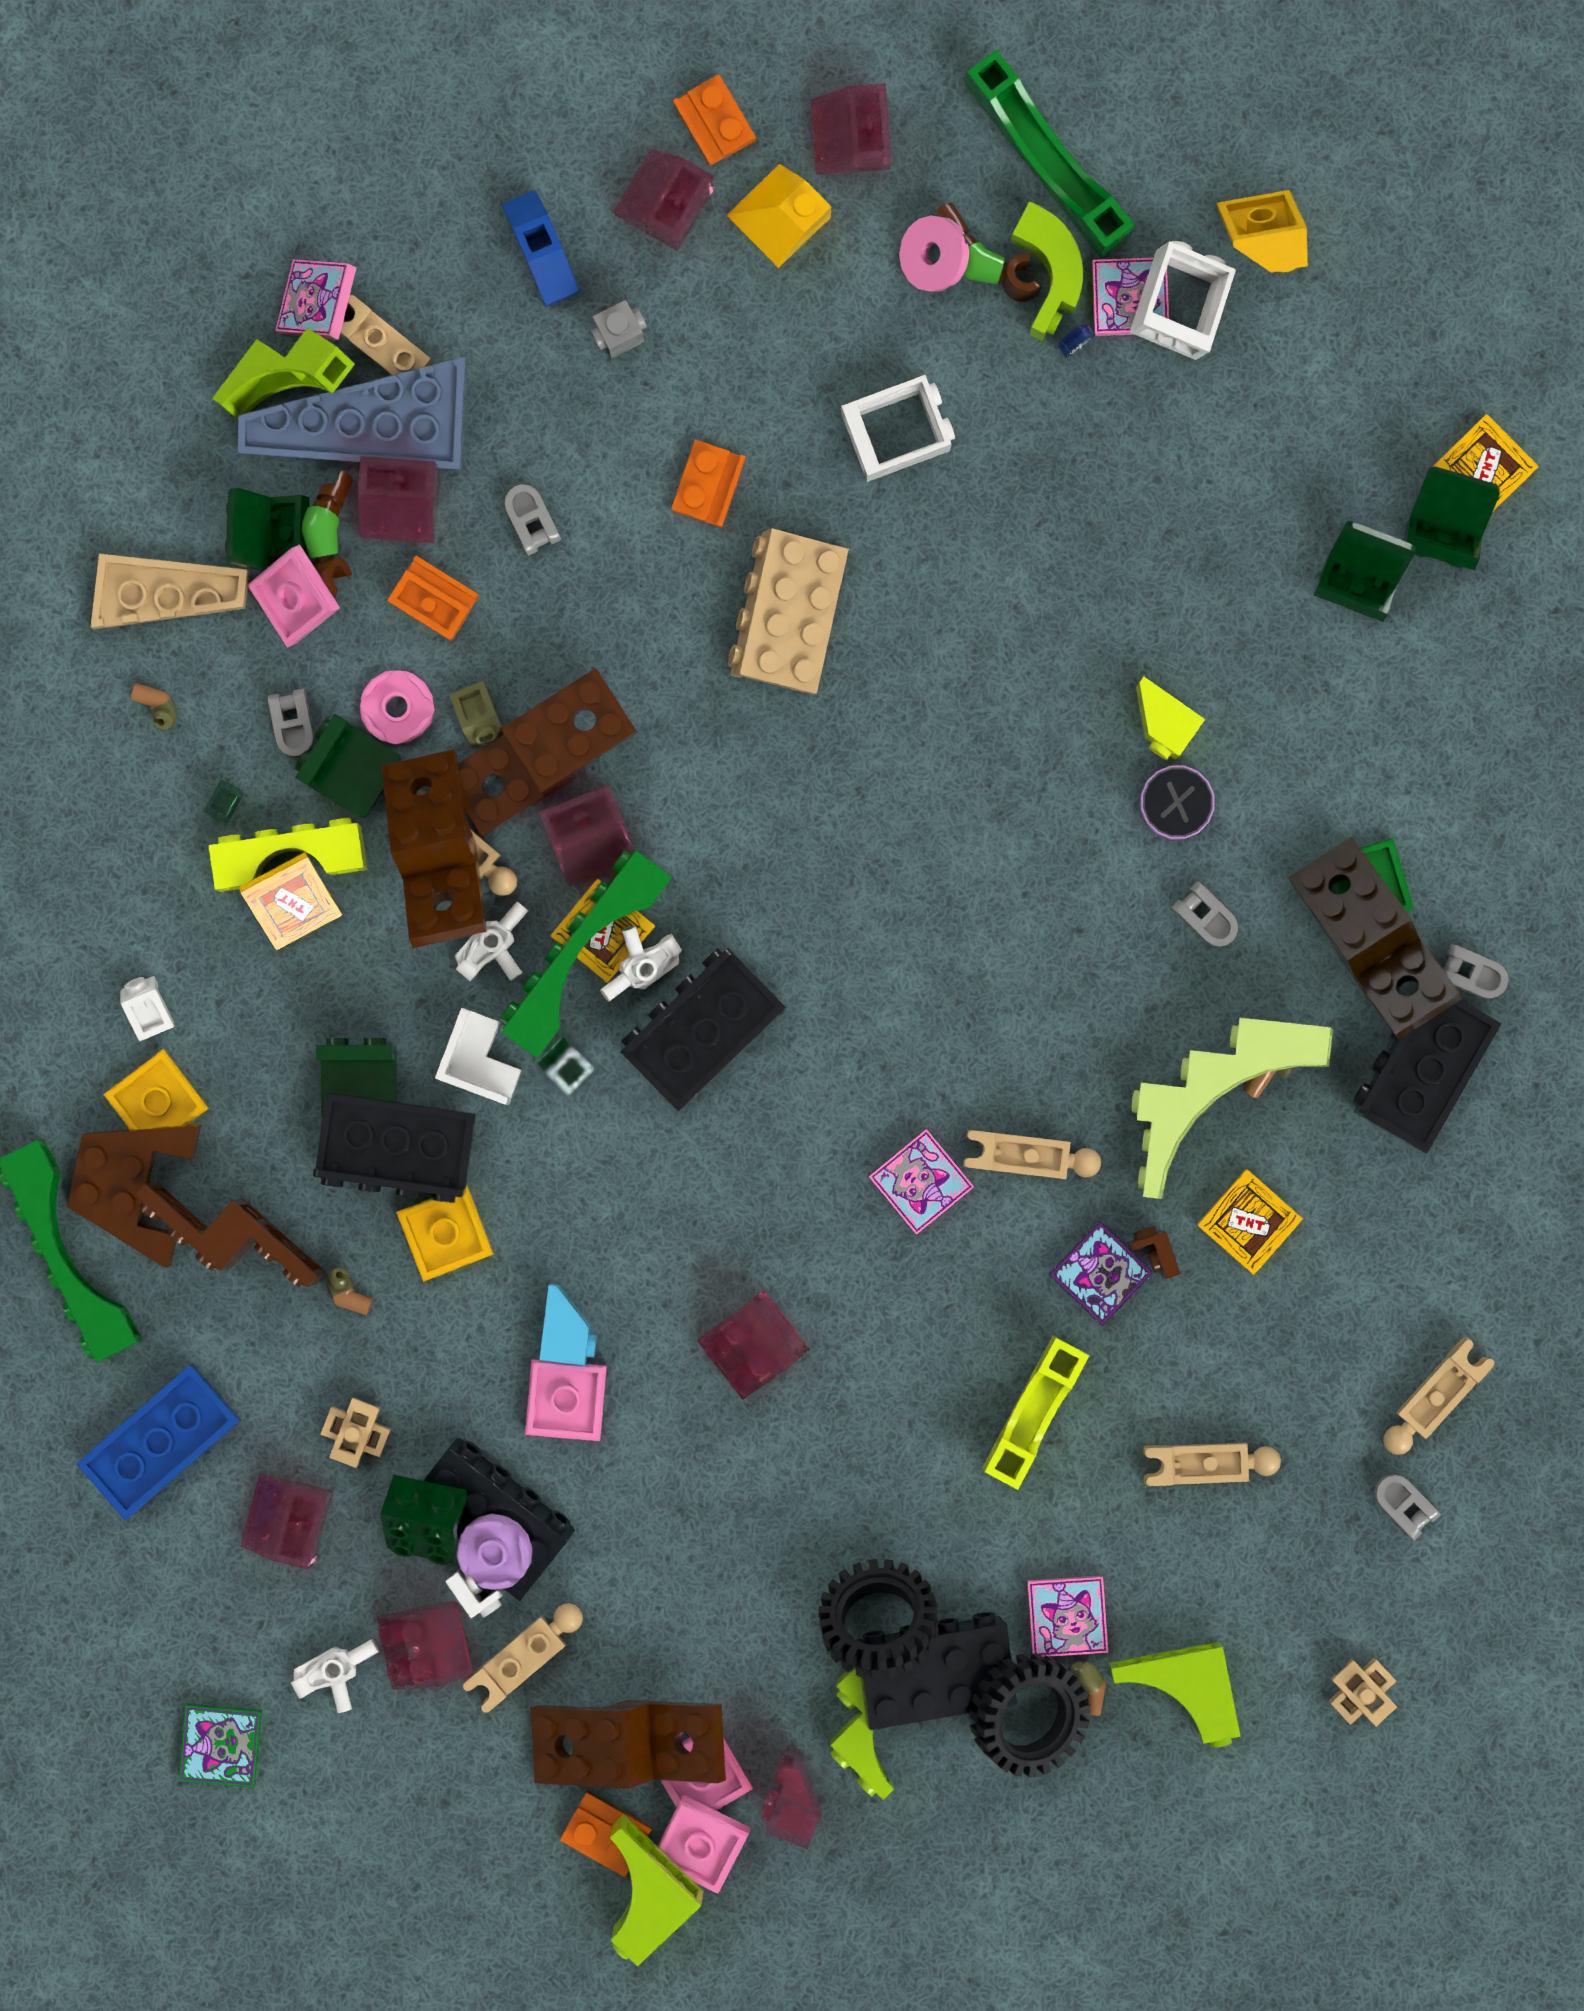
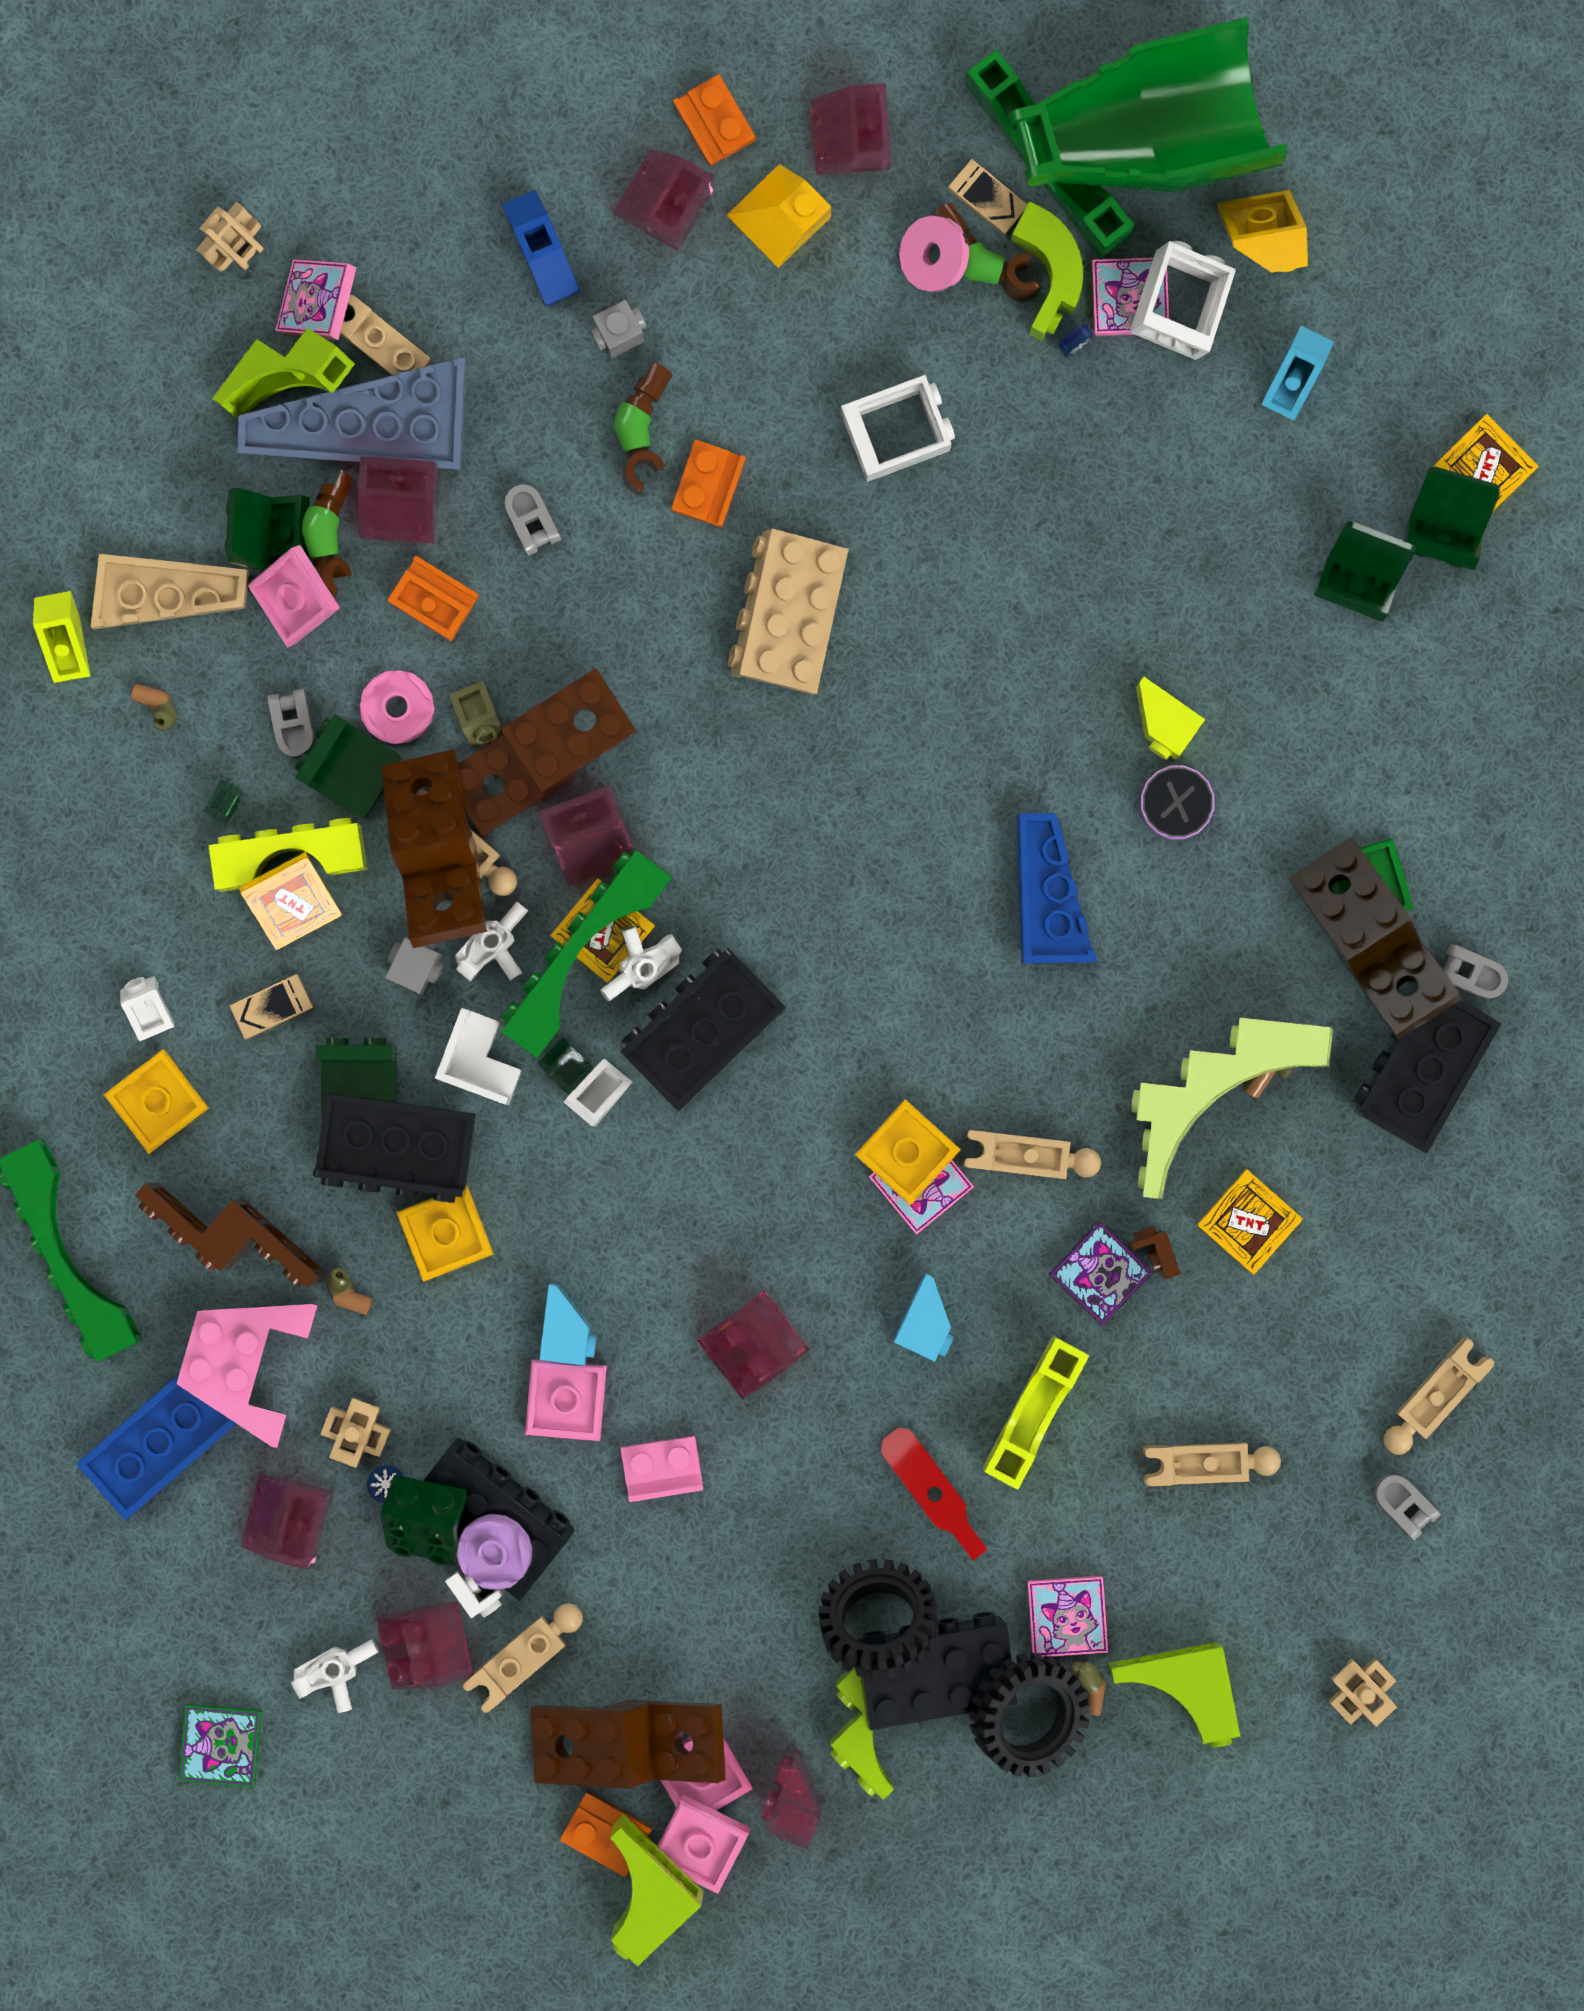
reddish brown wing [67,1124,201,1268] -> none
light grey plate [1171,881,1238,947] -> none
none -> neon yellow slope [33,591,90,683]
none -> bright pink wing [177,1304,317,1448]
none -> tan piece [196,202,264,271]
none -> tan tile [229,974,314,1040]
none -> clear blue tile [367,1464,405,1503]
none -> light grey brick [385,937,444,995]
none -> white slope [564,1059,632,1127]
none -> reddish brown piece [613,362,673,495]
none -> bright pink plate [621,1435,704,1502]
none -> yellow tile [855,1099,961,1205]
none -> red piece [881,1428,988,1561]
none -> medium azure slope [893,1273,954,1362]
none -> tan tile [948,159,1028,237]
none -> green windscreen [1008,17,1288,192]
none -> blue wing [1016,813,1097,964]
none -> medium azure slope [1261,326,1334,421]

